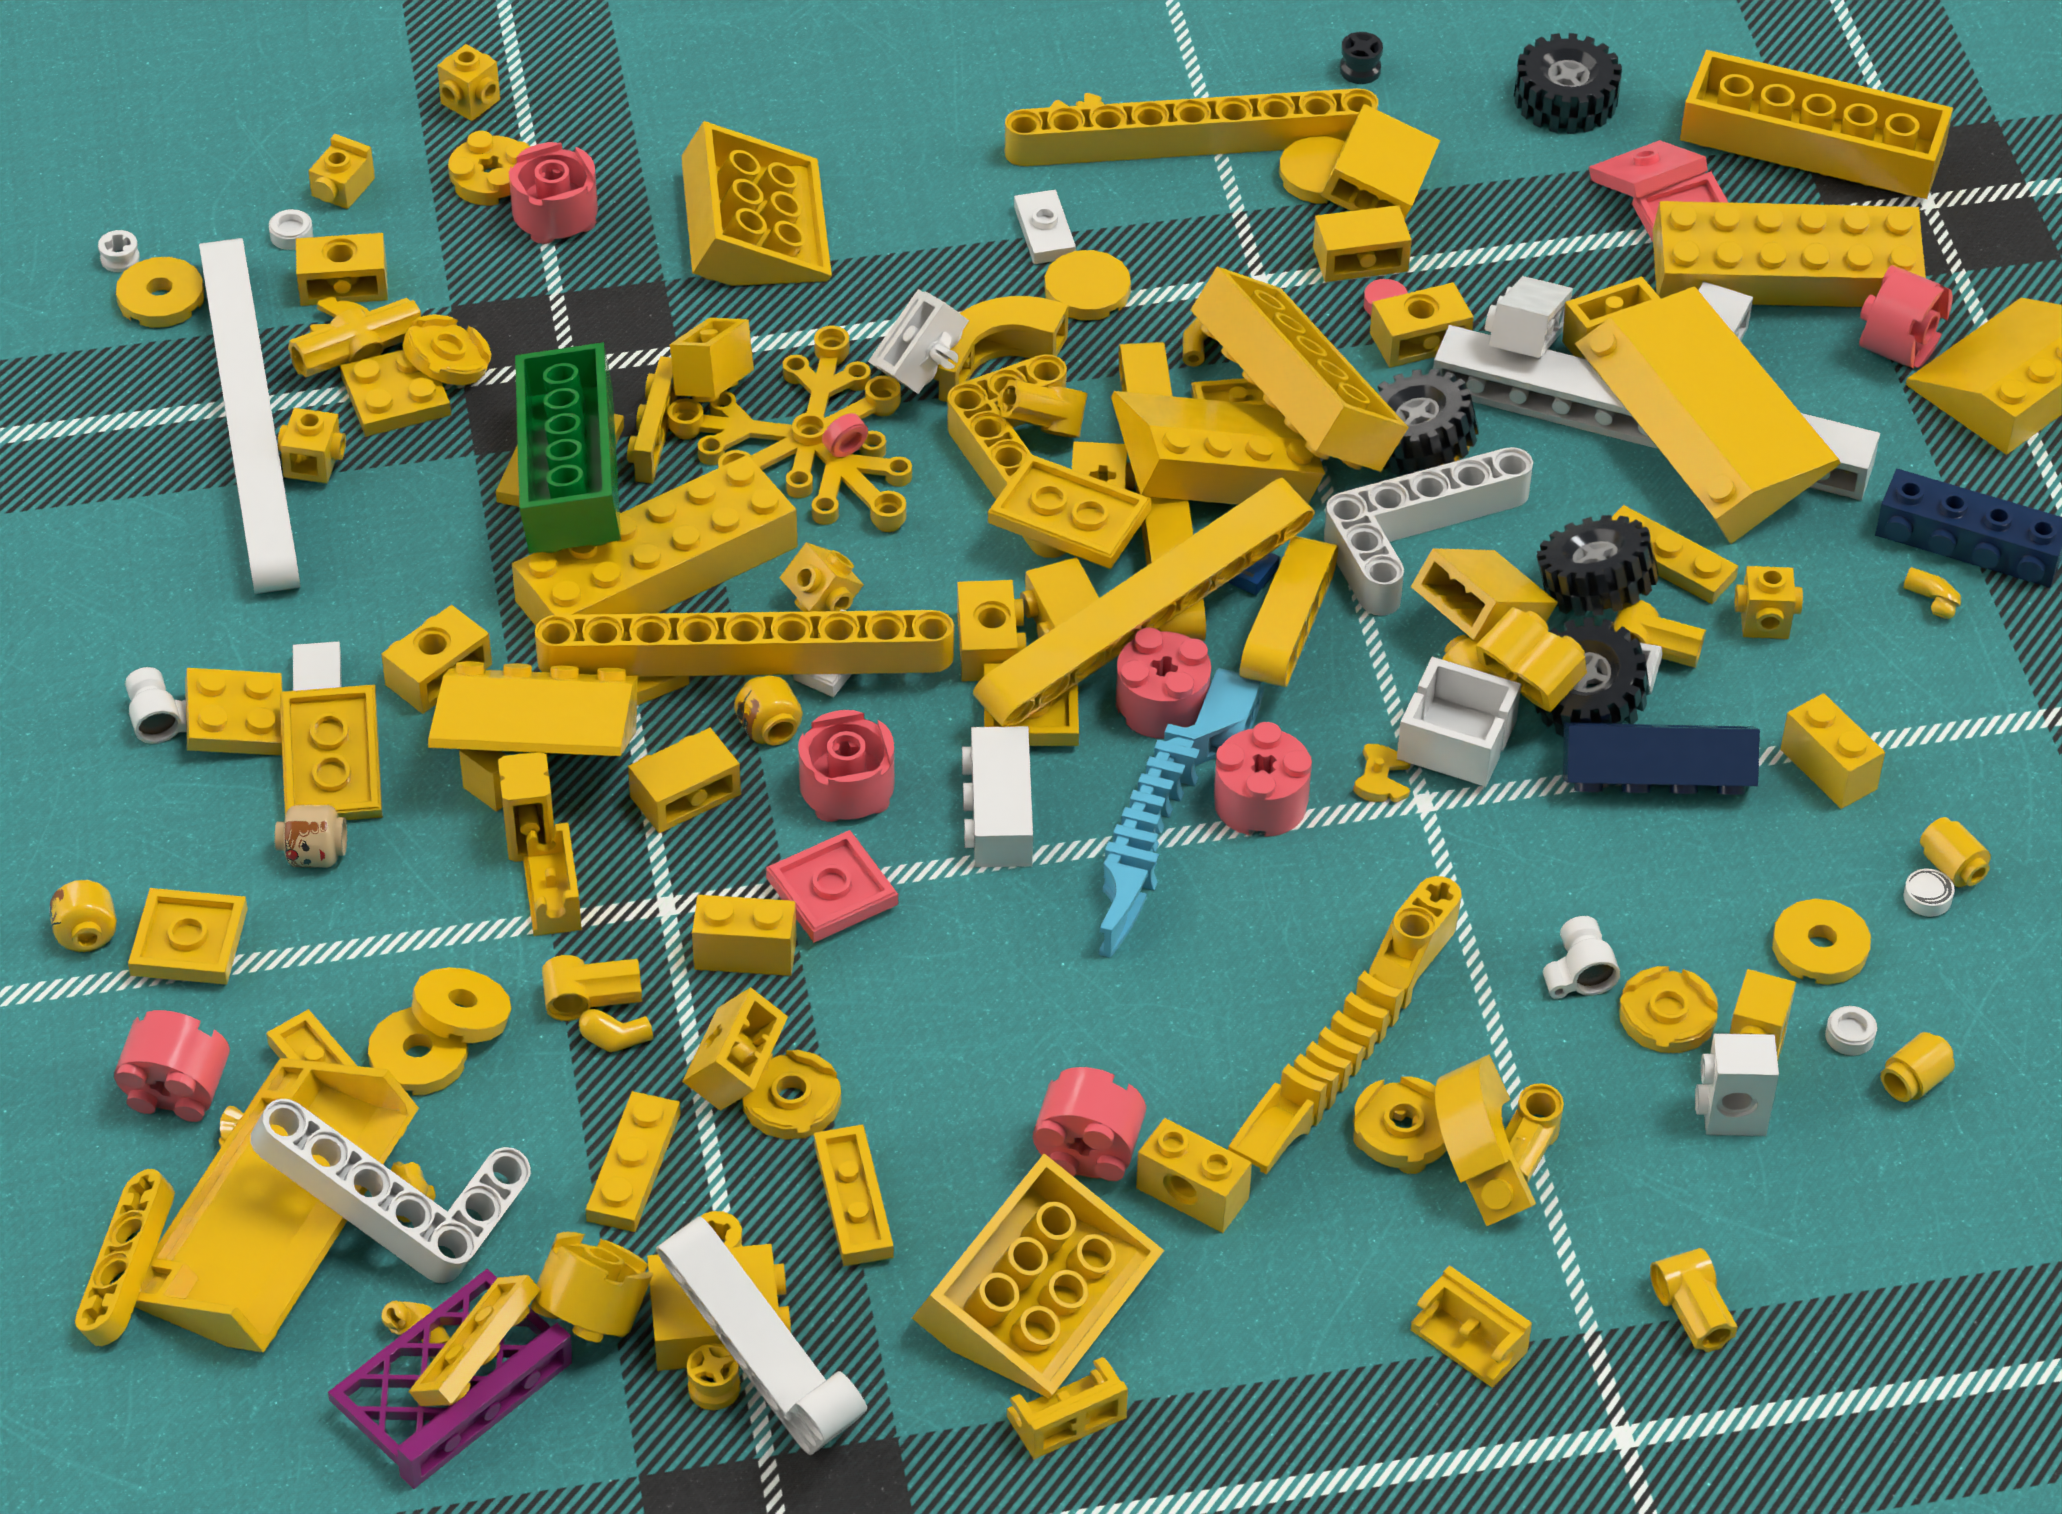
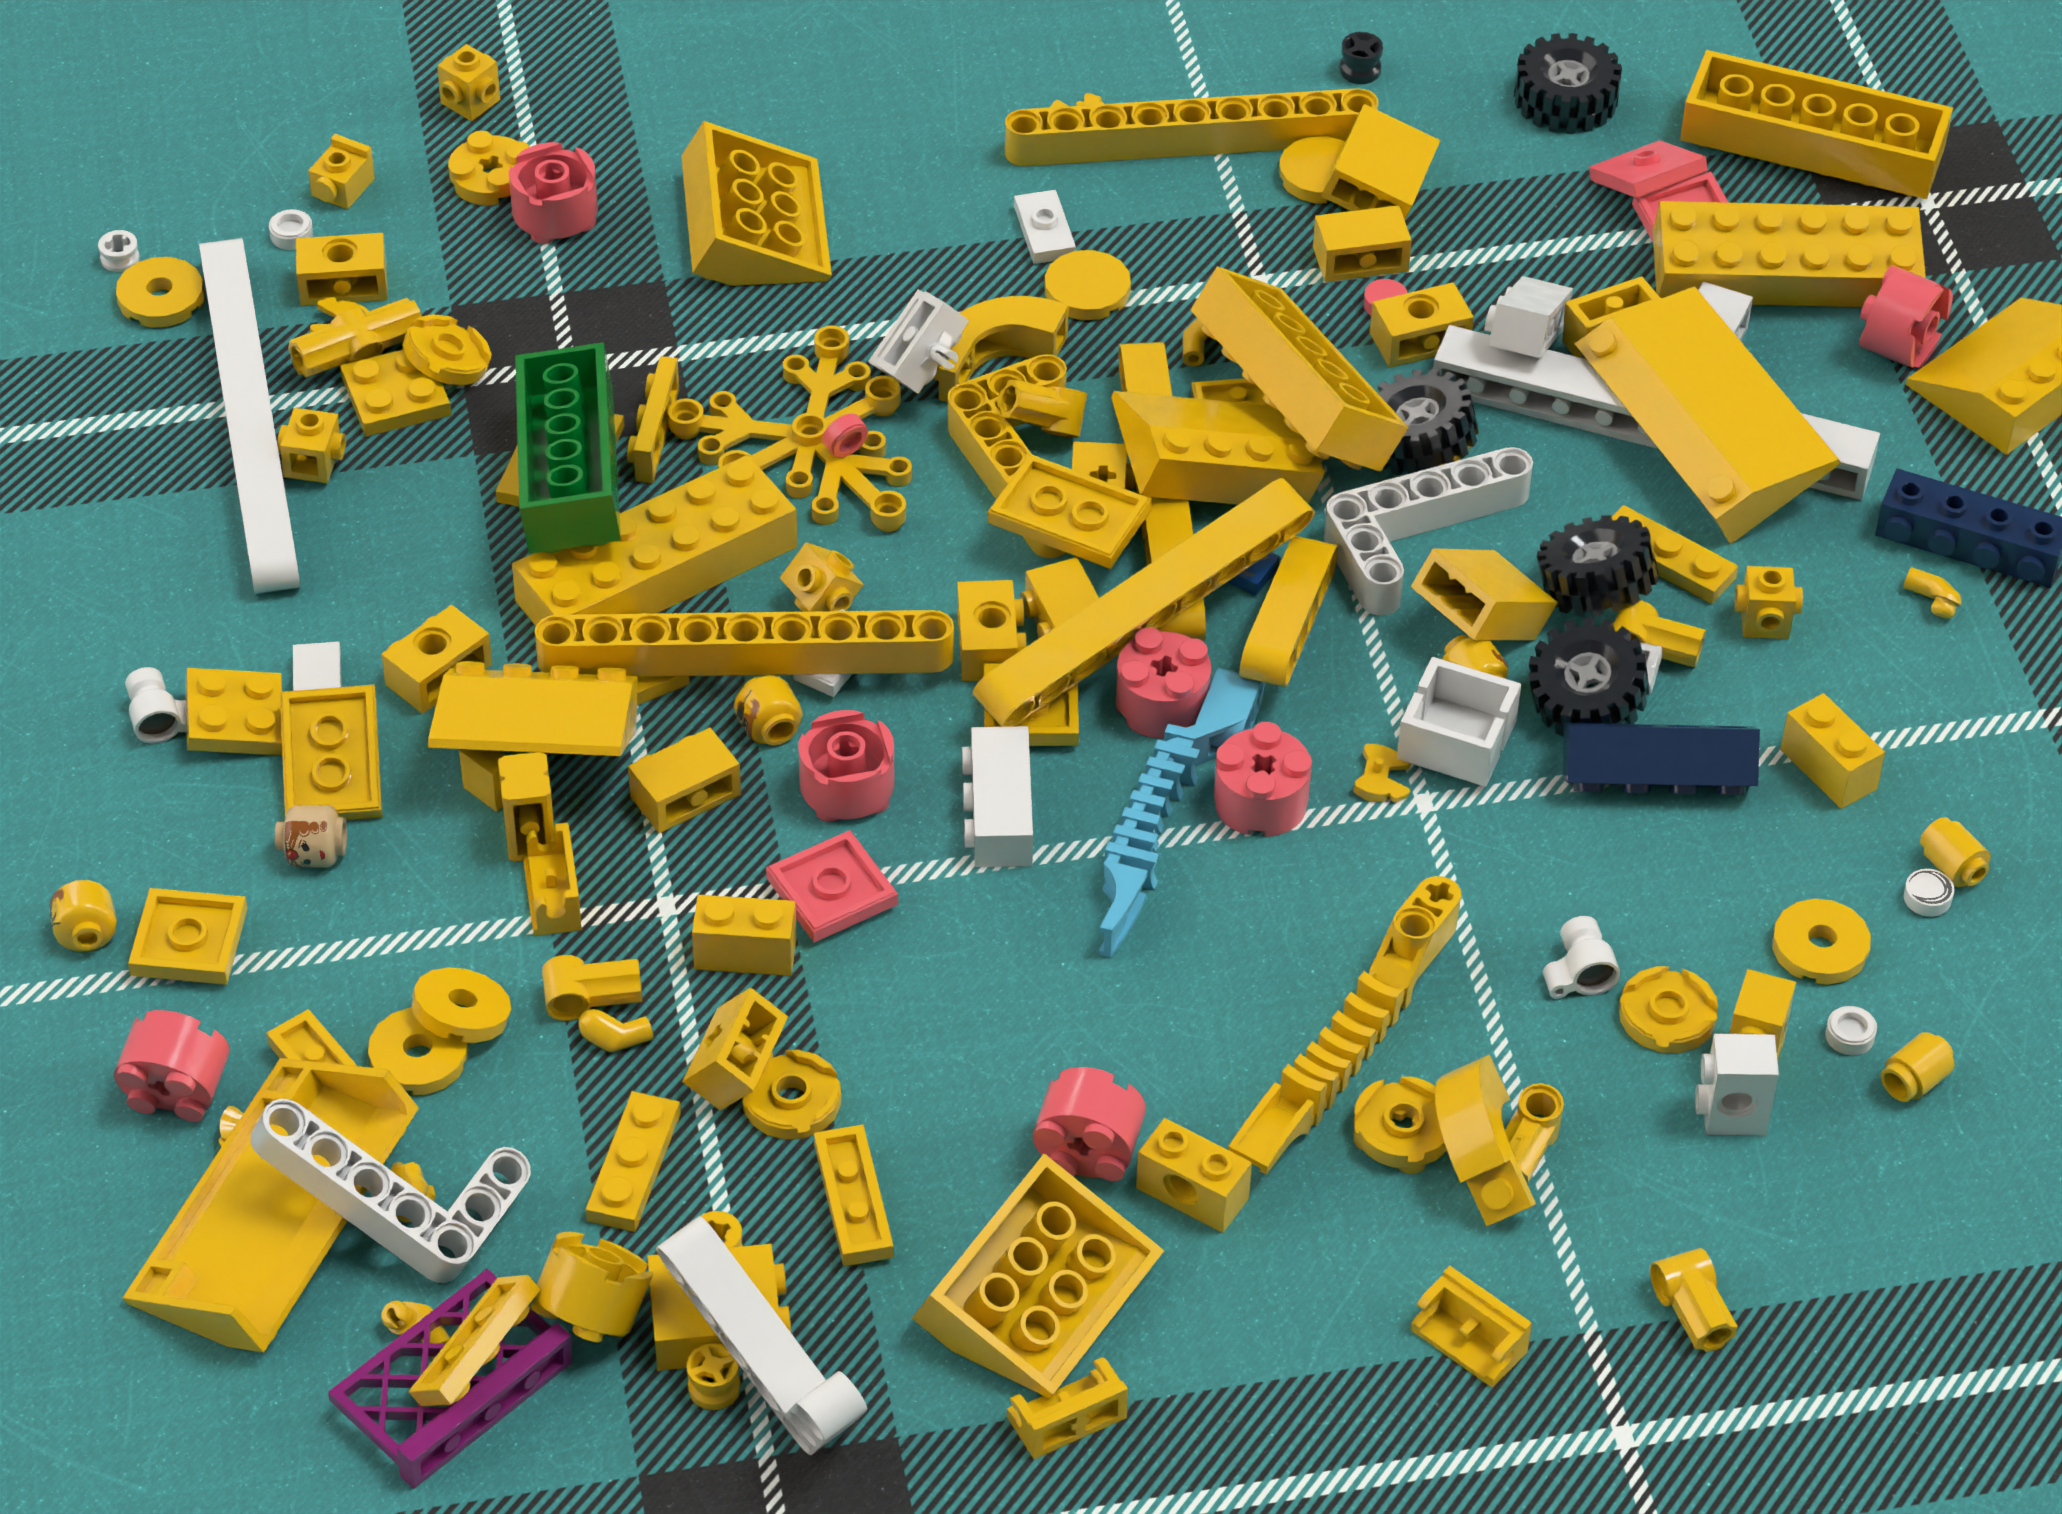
yellow beam [75,1169,175,1346] -> none
yellow brick [670,318,754,402] -> none
yellow brick [1476,607,1587,712] -> none

